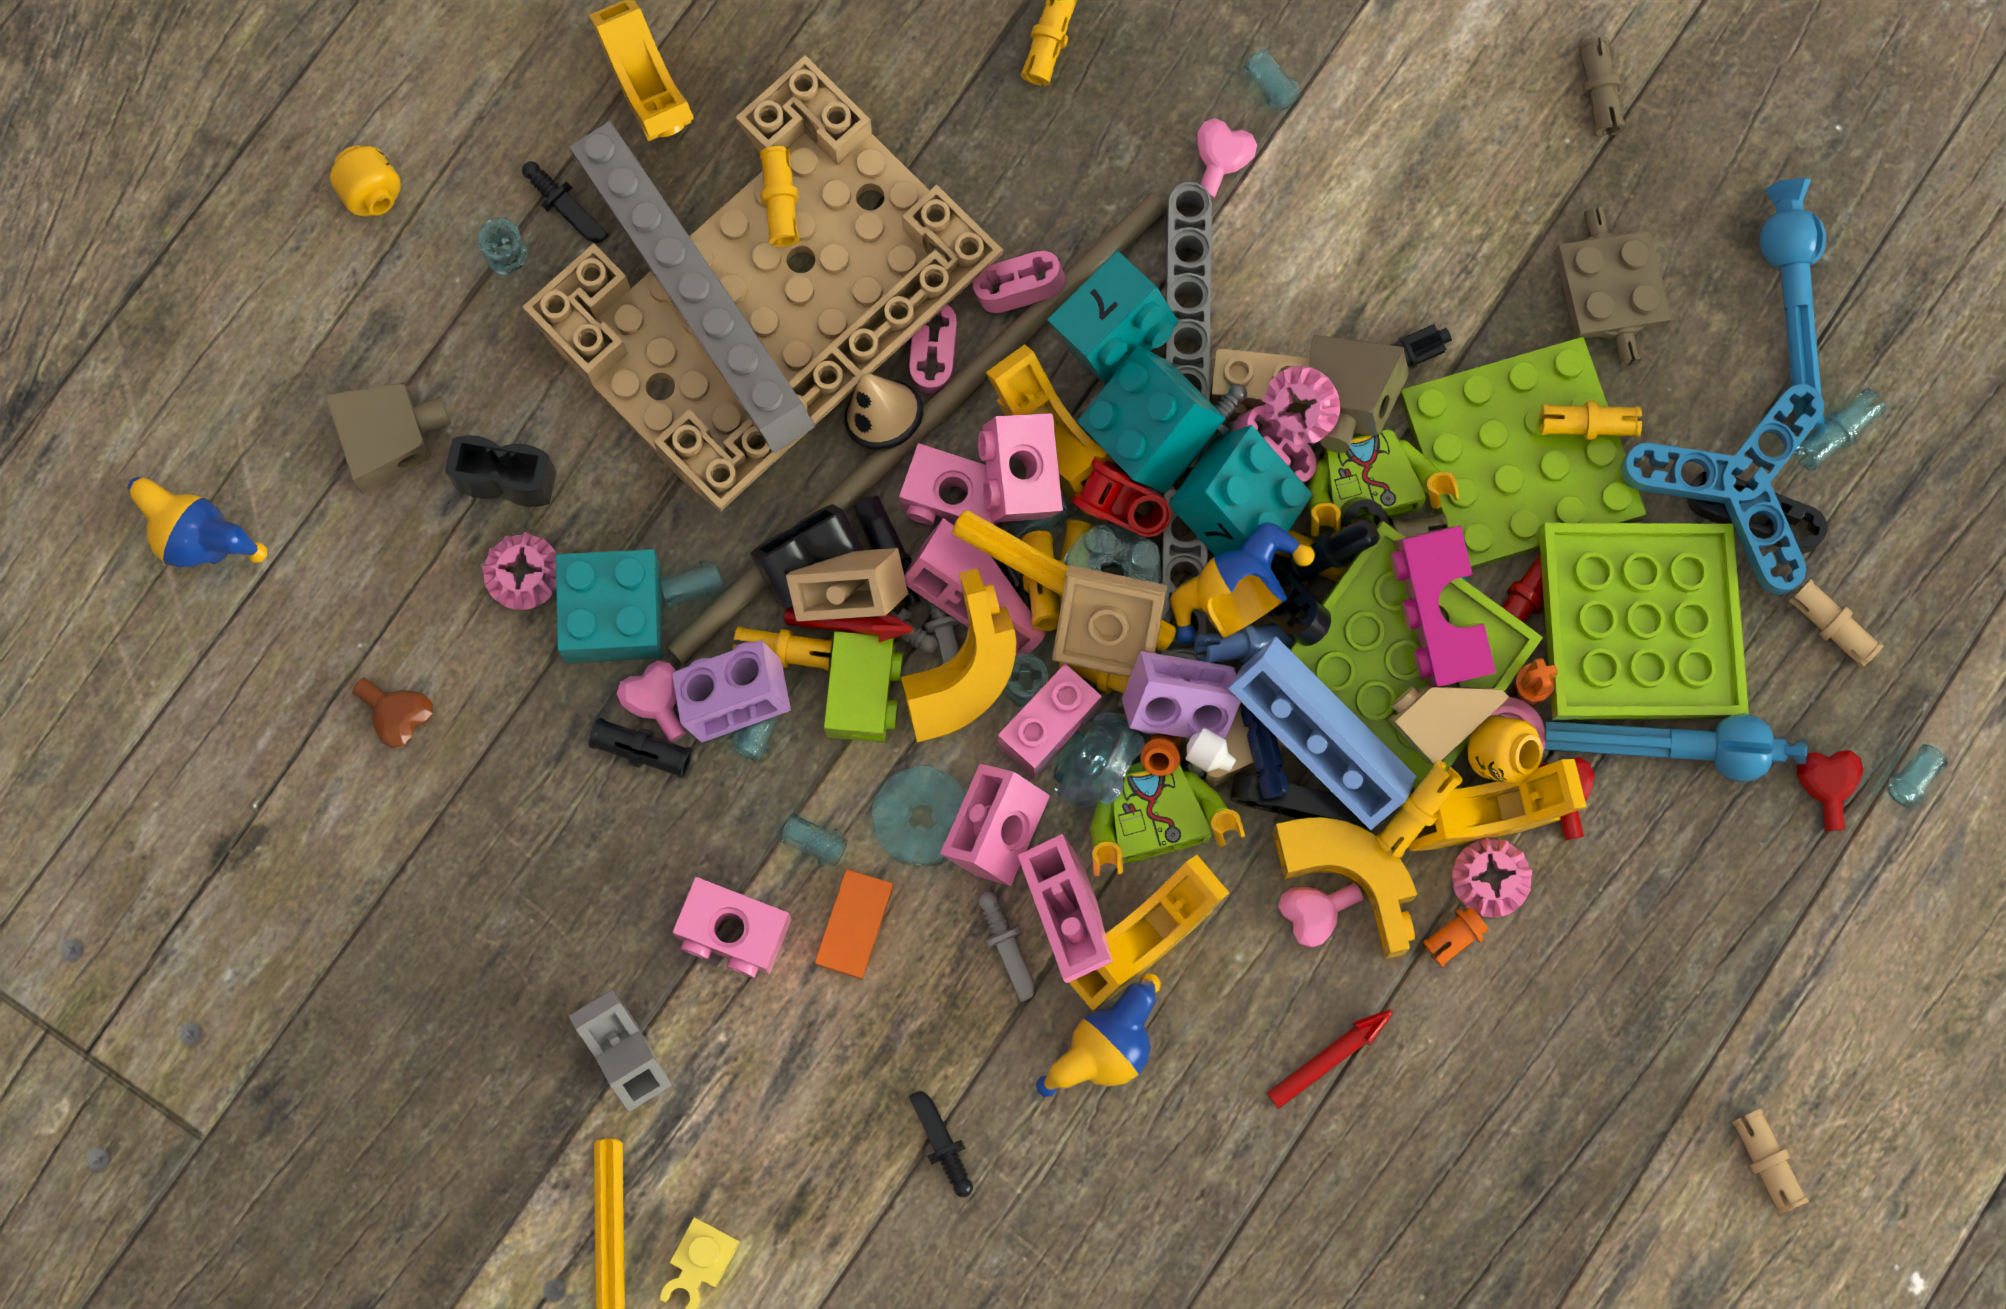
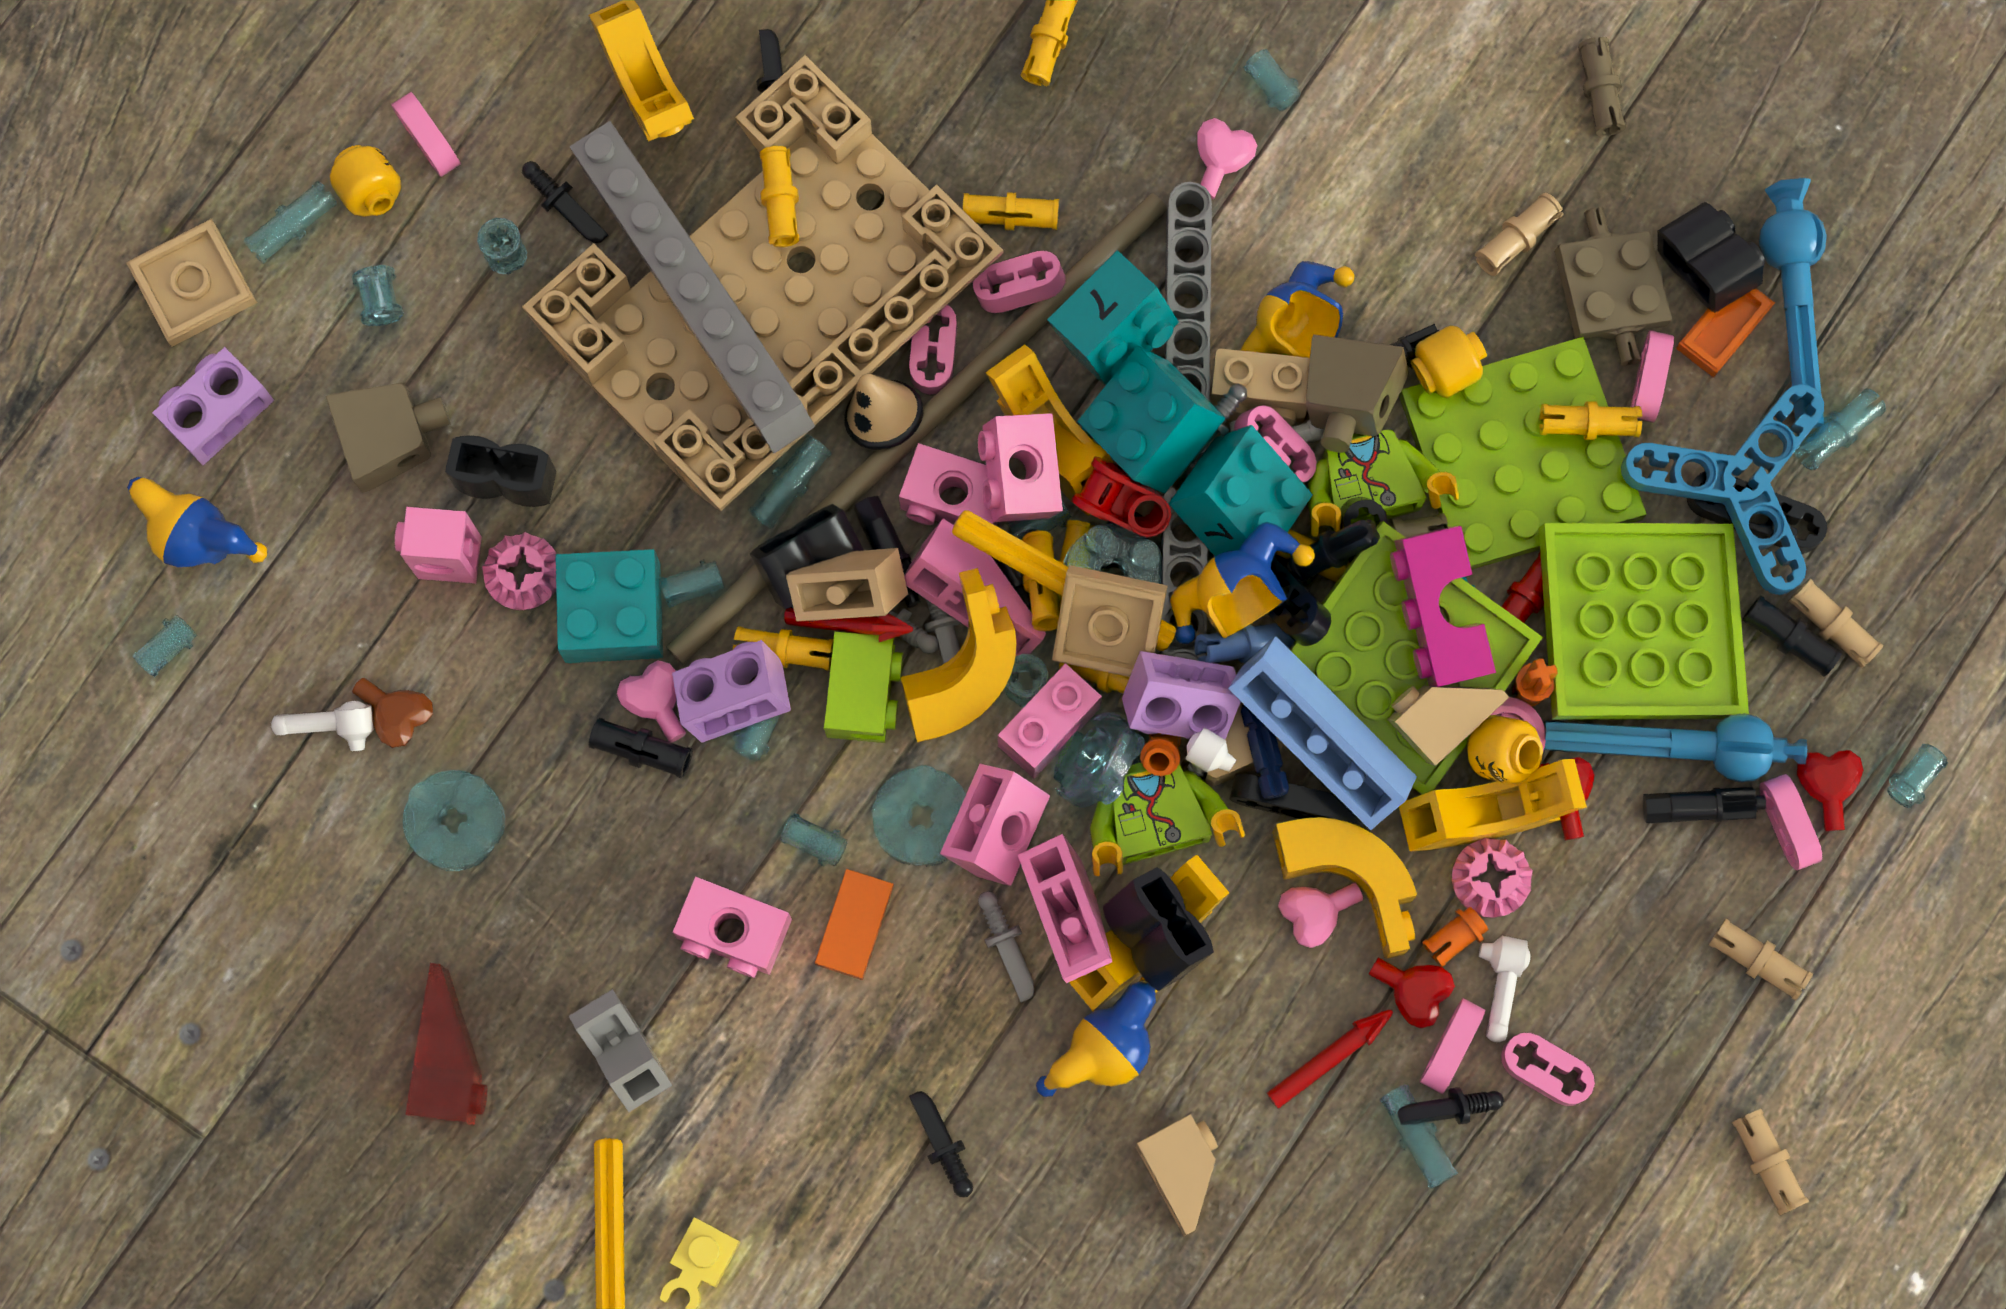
bright pink gear [1261,366,1340,445] -> none
yellow pin [1376,760,1463,858] -> none
none -> tan tile [126,219,257,347]
none -> clear light blue pin [132,615,197,677]
none -> lavender brick [152,347,274,465]
none -> clear light blue pin [243,181,338,264]
none -> white piece [271,701,374,751]
none -> clear light blue bush [352,265,404,326]
none -> bright pink beam [391,92,461,177]
none -> bright pink brick [395,507,482,584]
none -> clear light blue plate [403,770,505,871]
none -> clear red slope [405,963,488,1126]
none -> clear light blue pin [748,434,832,529]
none -> black piece [756,29,783,92]
none -> yellow pin [963,192,1059,231]
none -> black brick [1103,867,1214,991]
none -> tan slope [1135,1114,1218,1237]
none -> yellow piece [1240,261,1355,358]
none -> red rock [1369,957,1455,1029]
none -> clear light blue pin [1379,1084,1458,1189]
none -> black piece [1398,1087,1504,1125]
none -> yellow head [1411,325,1487,398]
none -> bright pink beam [1420,998,1486,1094]
none -> tan pin [1475,193,1564,276]
none -> white piece [1479,935,1531,1042]
none -> bright pink beam [1501,1033,1595,1106]
none -> bright pink beam [1630,330,1674,423]
none -> black piece [1642,787,1766,823]
none -> black brick [1657,202,1765,313]
none -> orange tile [1676,288,1775,378]
none -> tan pin [1709,918,1813,1001]
none -> black pin [1742,595,1843,677]
none -> bright pink beam [1759,774,1822,870]

